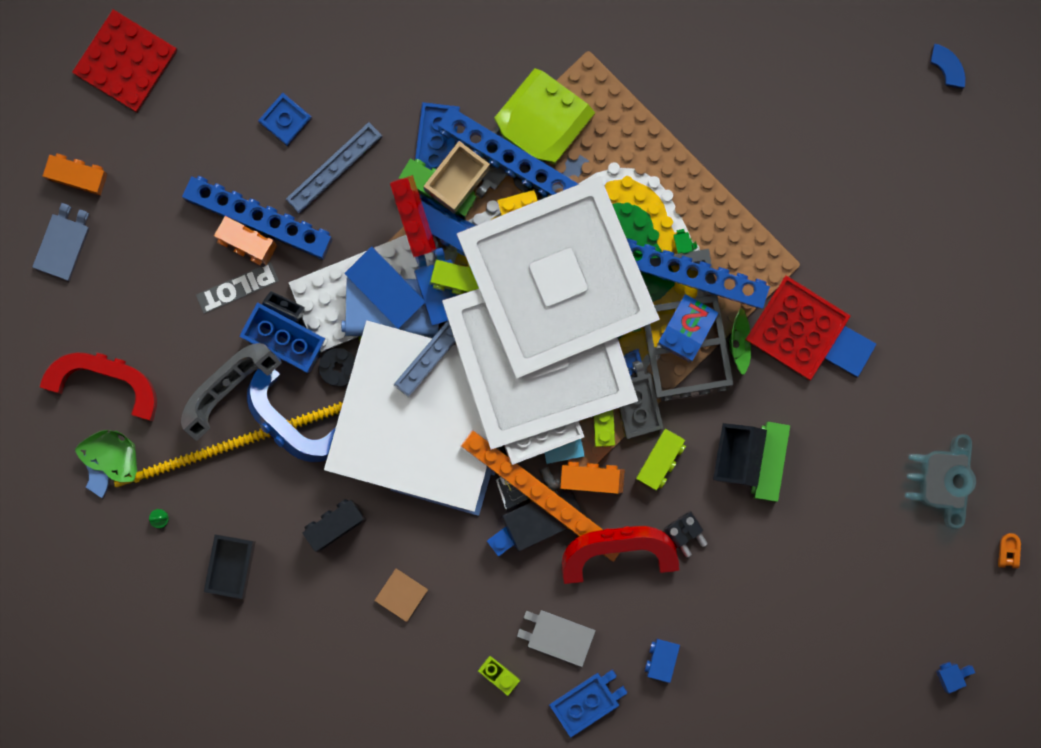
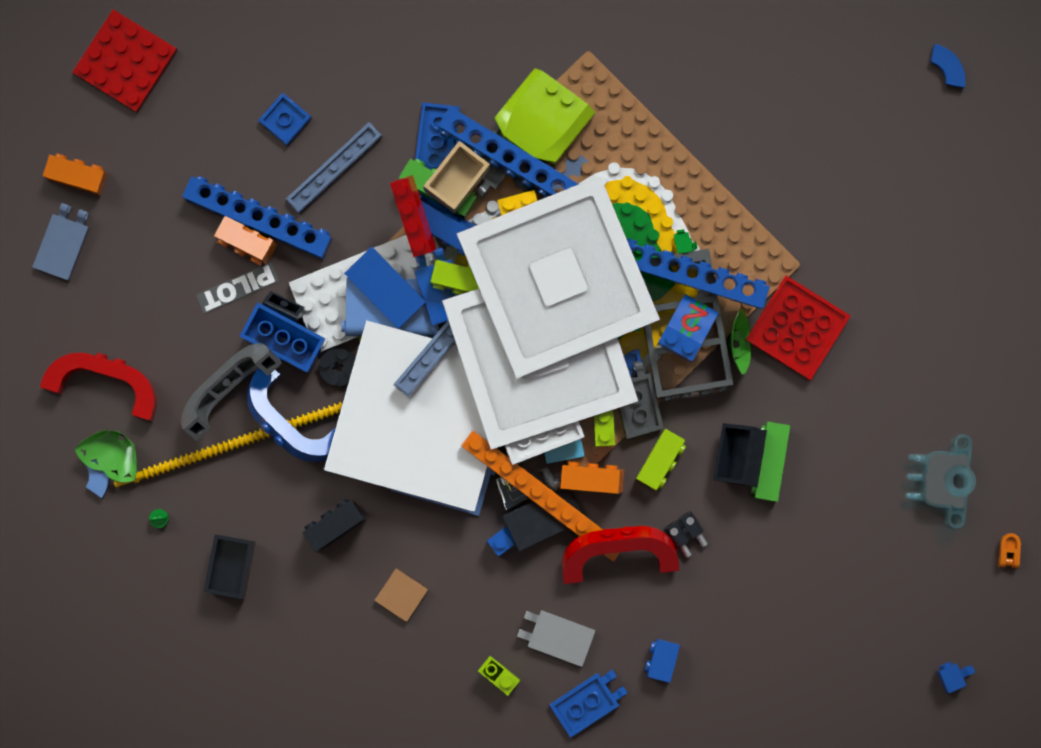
blue tile [824,326,876,377] -> none

